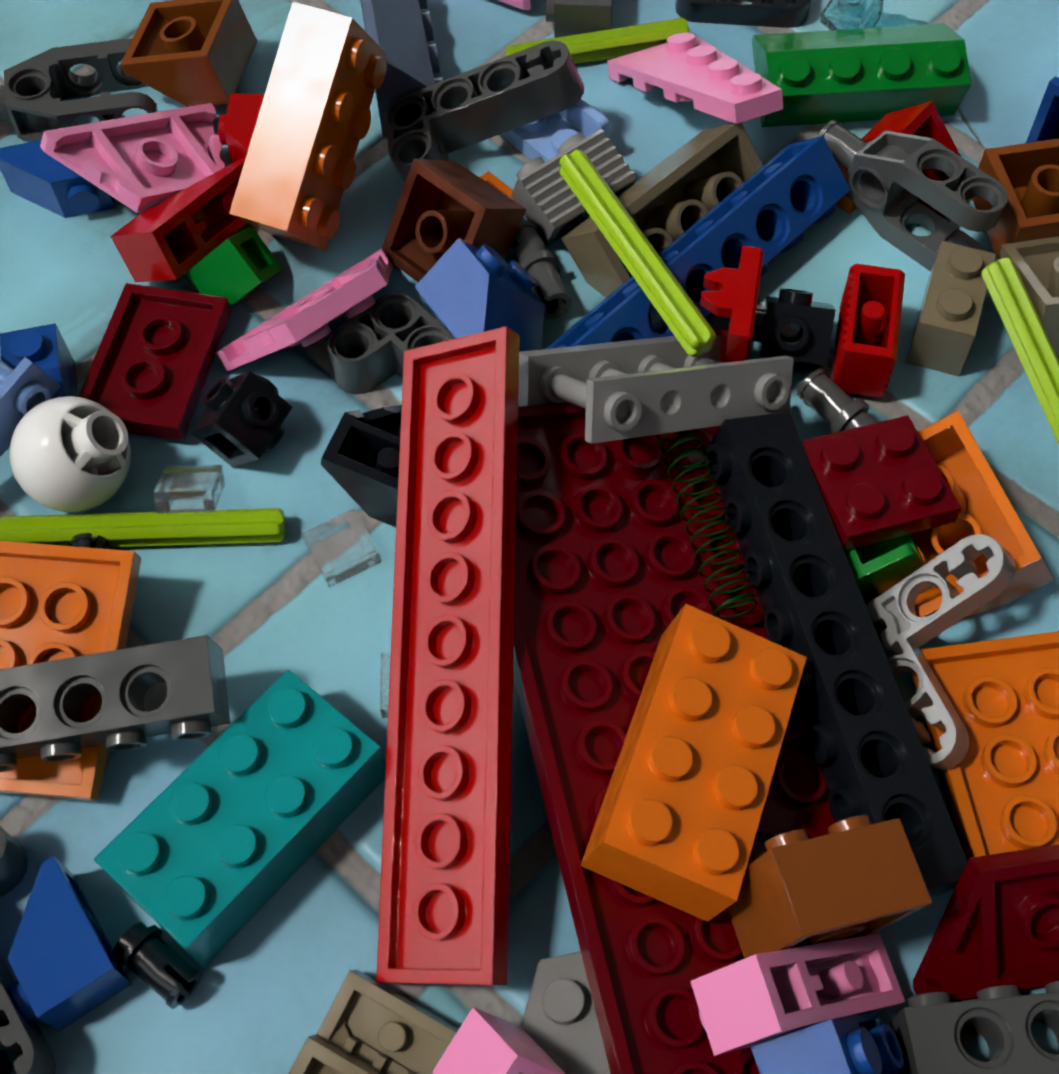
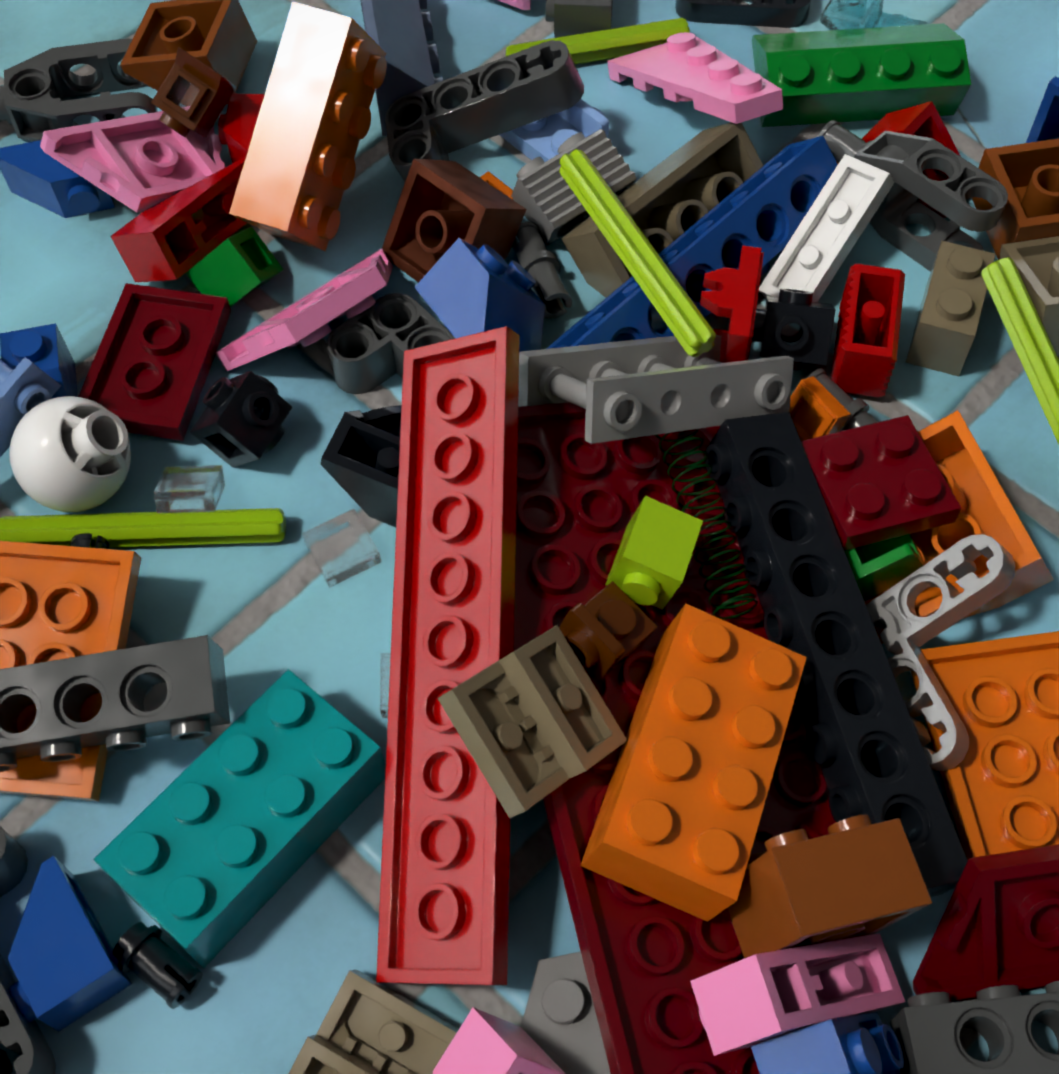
none -> reddish brown window [151,47,237,138]
none -> dark tan slope [437,625,627,818]
none -> reddish brown bracket [559,581,658,682]
none -> lime brick [605,496,703,610]
none -> white plate [759,154,894,302]
none -> orange tile [790,376,851,441]

